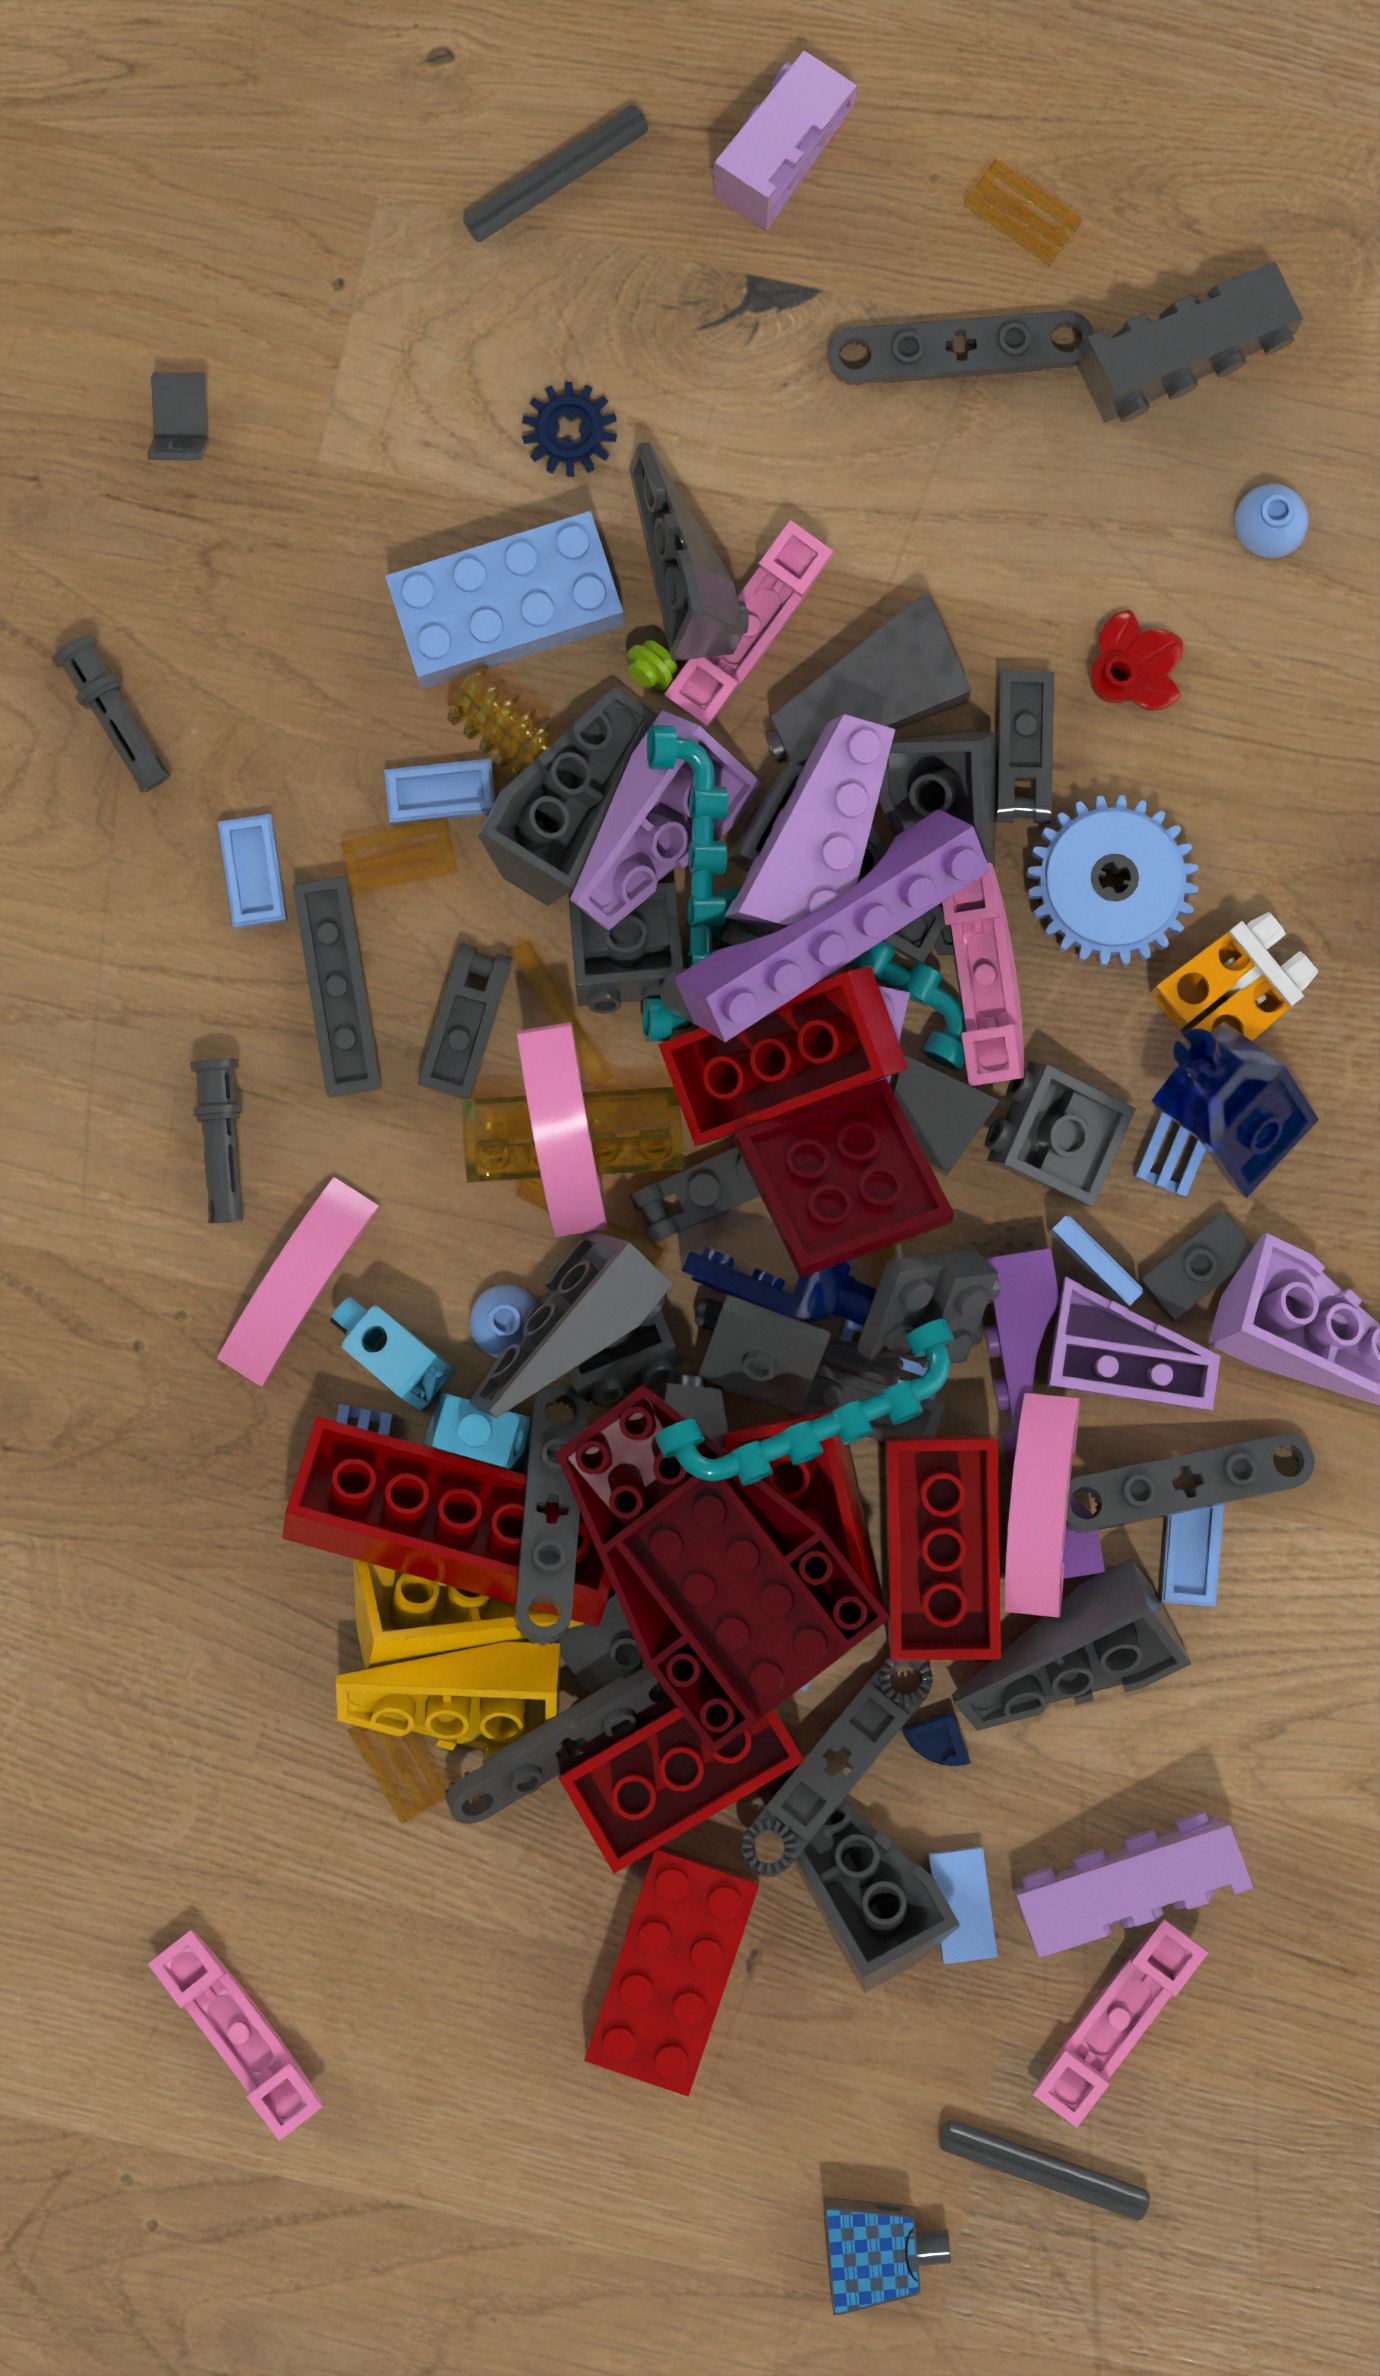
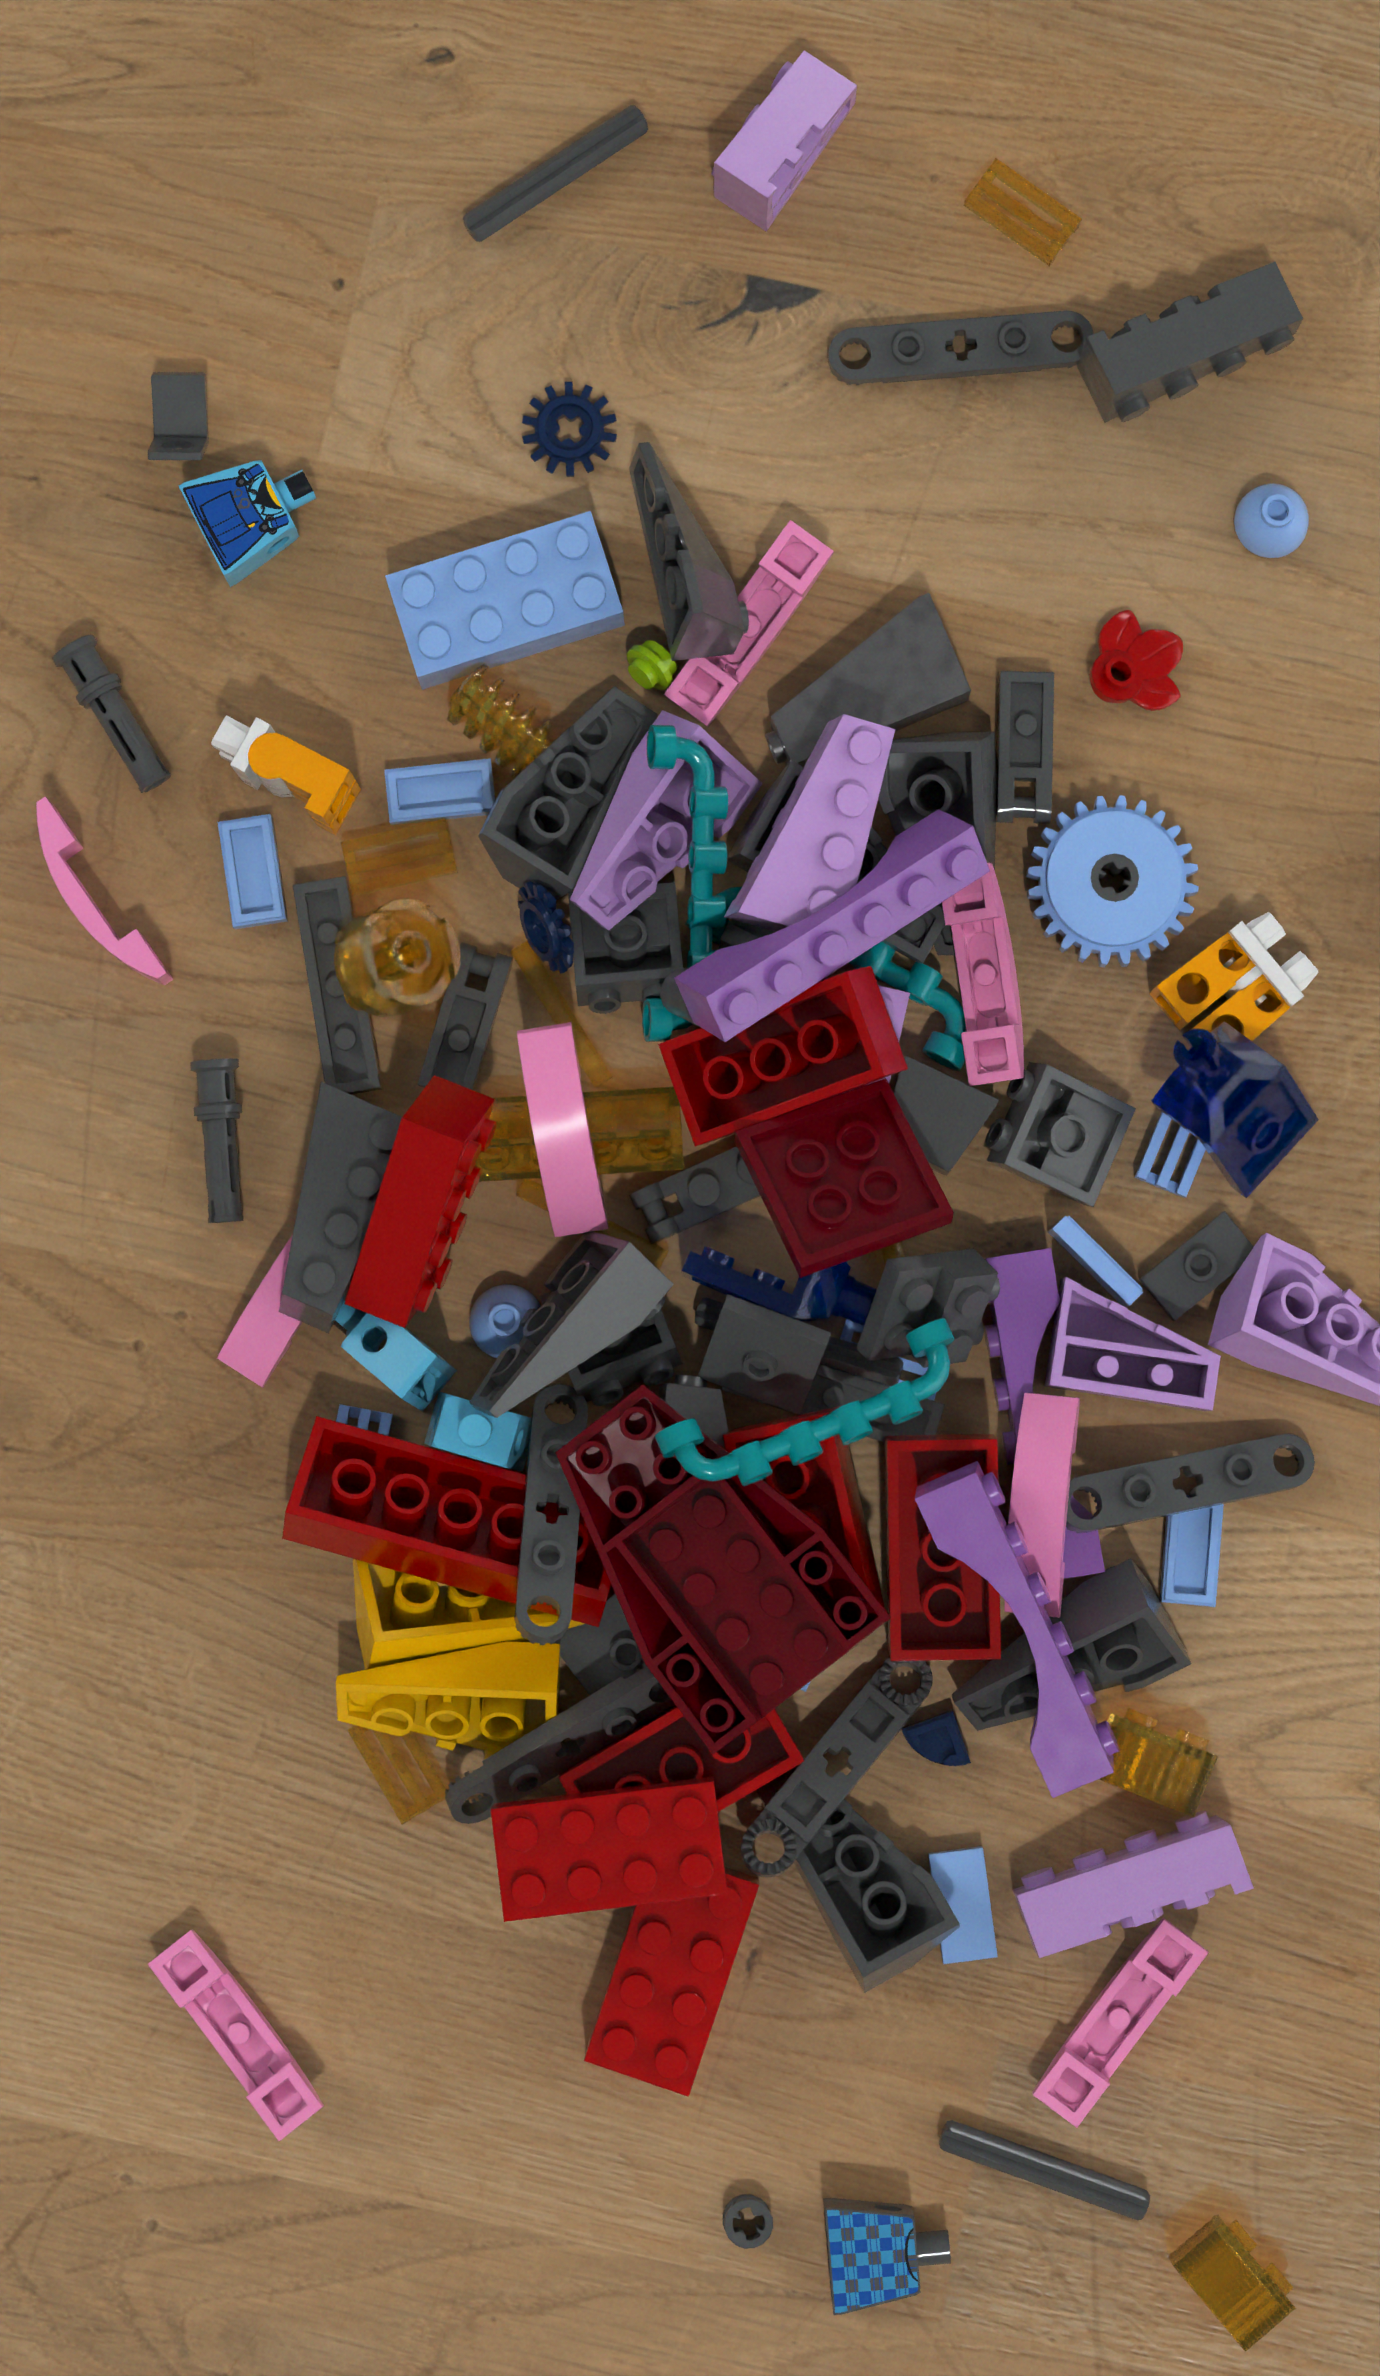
none -> bright pink slope [36,796,173,985]
none -> torso [178,460,317,587]
none -> light orange hips [211,715,361,836]
none -> dark grey wedge [279,1082,402,1334]
none -> clear yellow brick [334,898,460,1017]
none -> red brick [344,1075,497,1328]
none -> red brick [491,1776,728,1922]
none -> dark blue gear [518,881,574,974]
none -> dark grey bush [723,2194,773,2249]
none -> medium lavender arch [915,1461,1119,1798]
none -> clear yellow brick [1099,1707,1218,1818]
none -> clear yellow brick [1168,2214,1296,2352]

